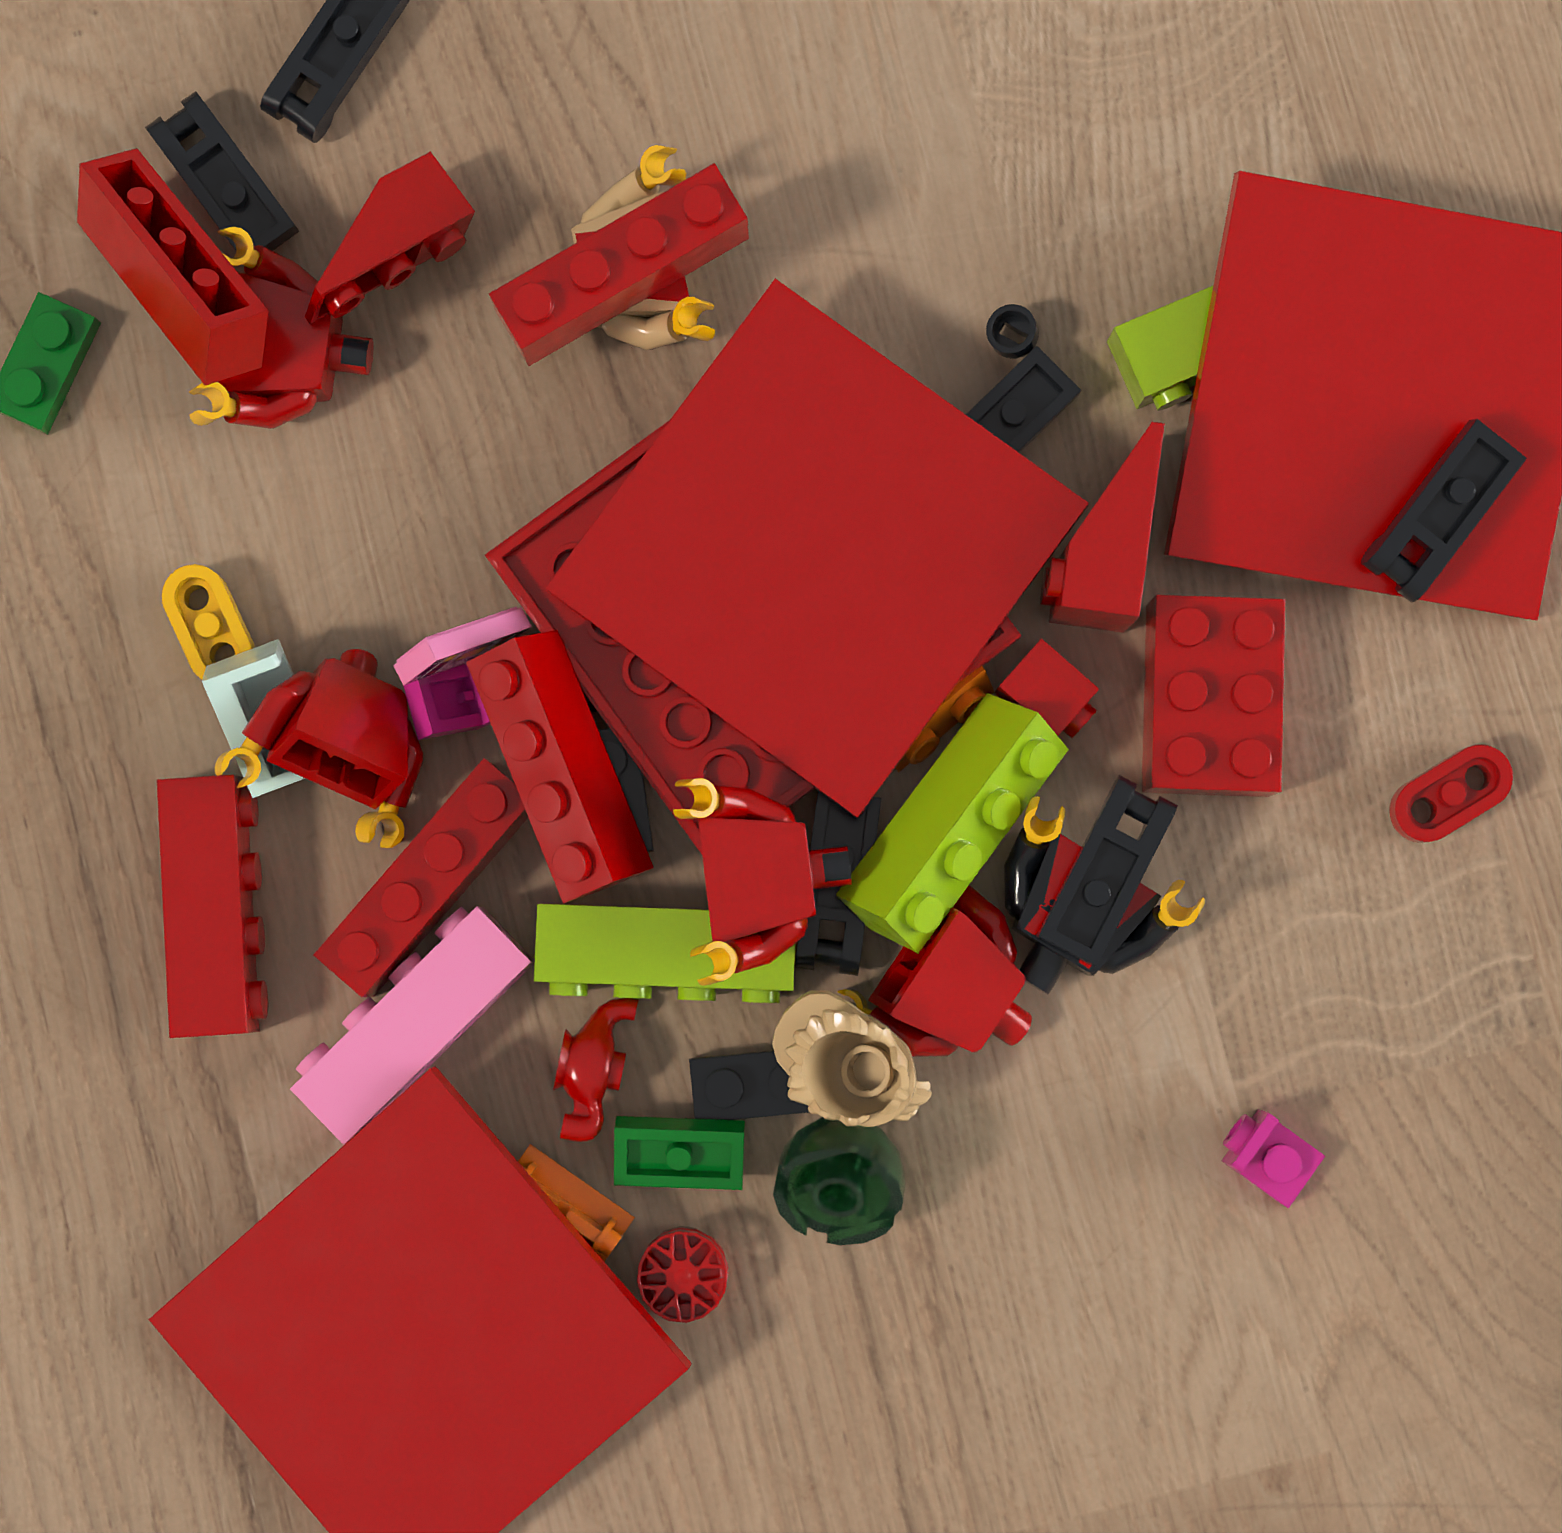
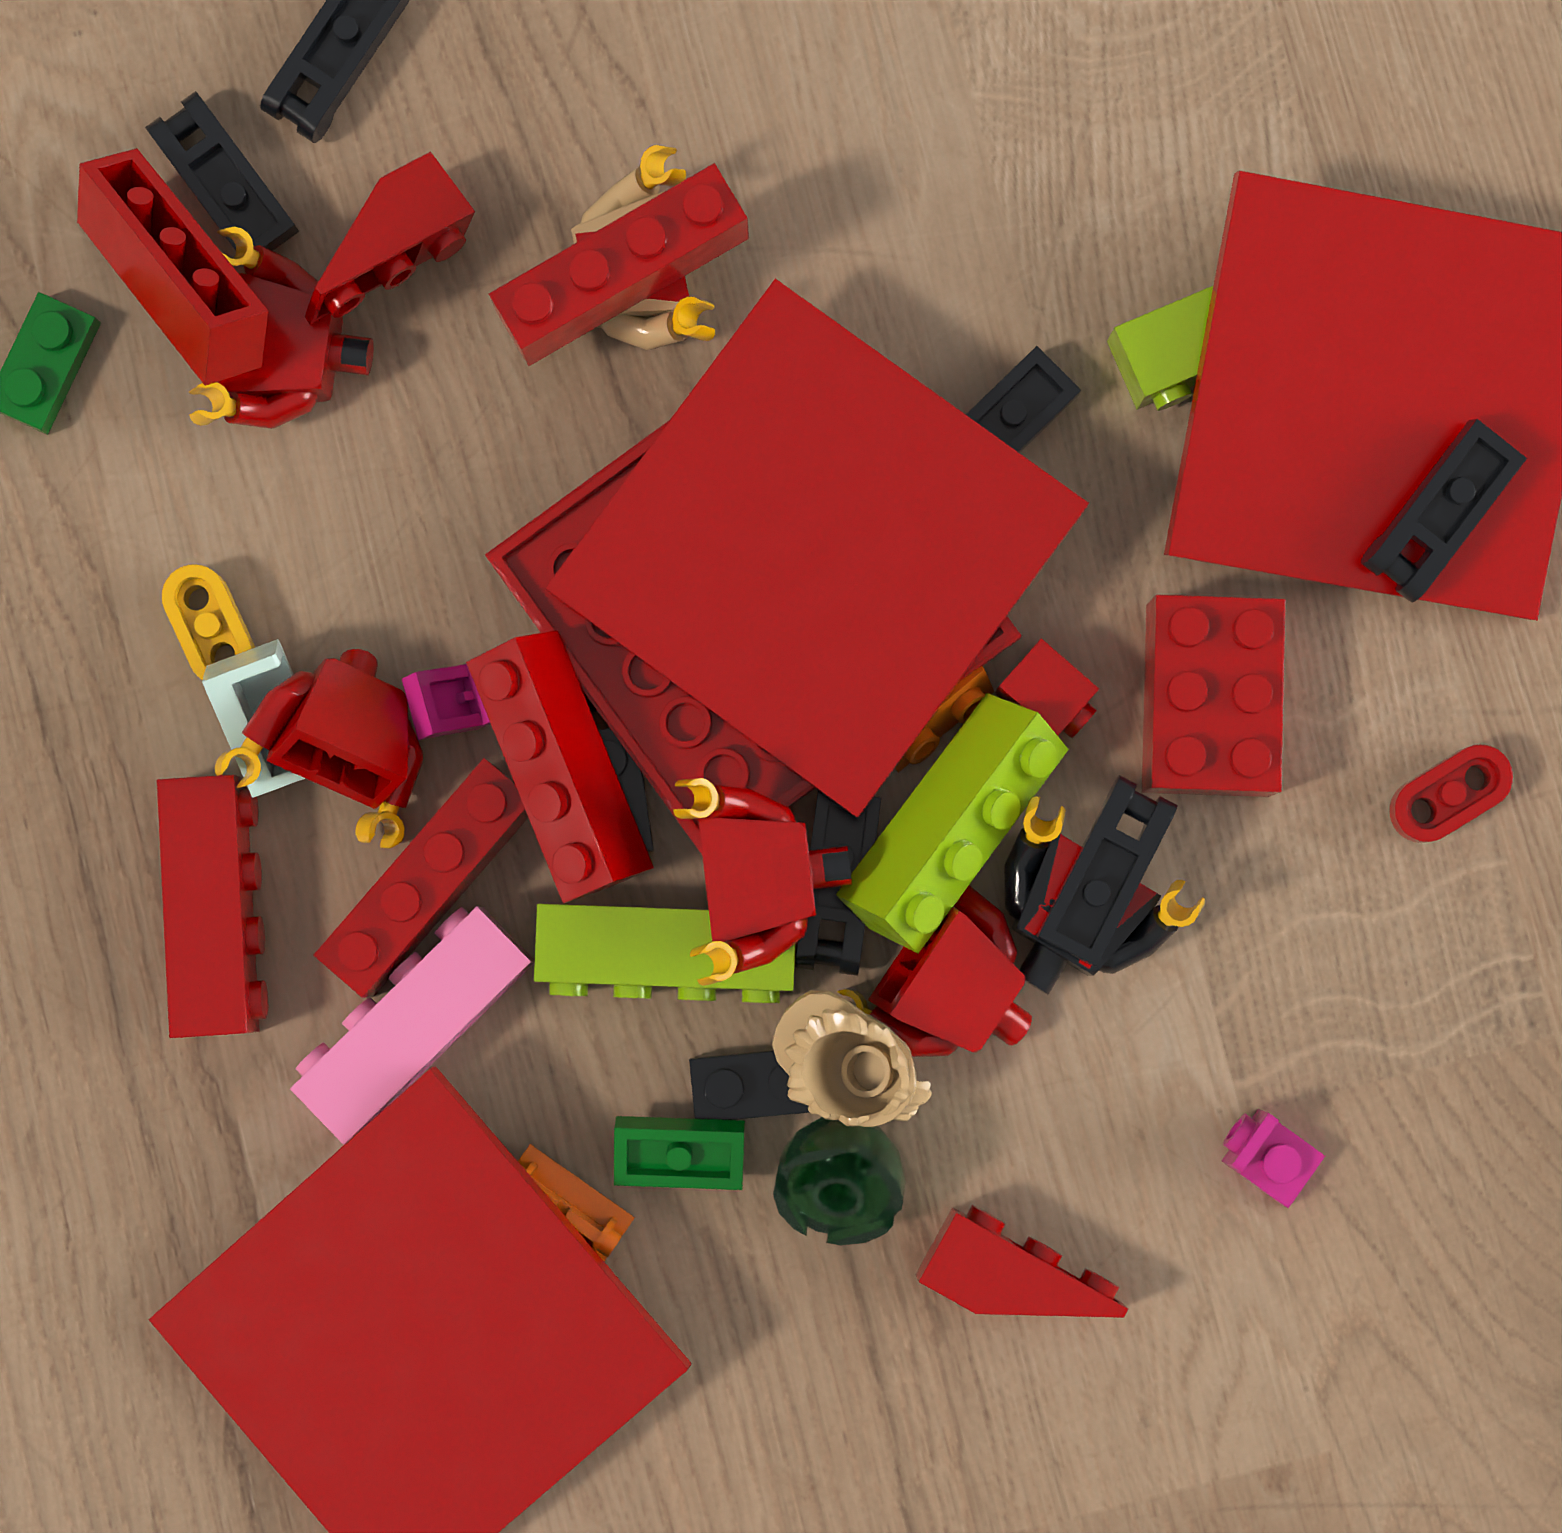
bright pink tile [393,607,532,685] -> none
red piece [553,998,639,1142] -> none
red wheel [637,1226,729,1323] -> none
black hinge [986,304,1039,359] -> none
red slope [1040,422,1165,633] -> none
none -> red slope [916,1205,1128,1318]

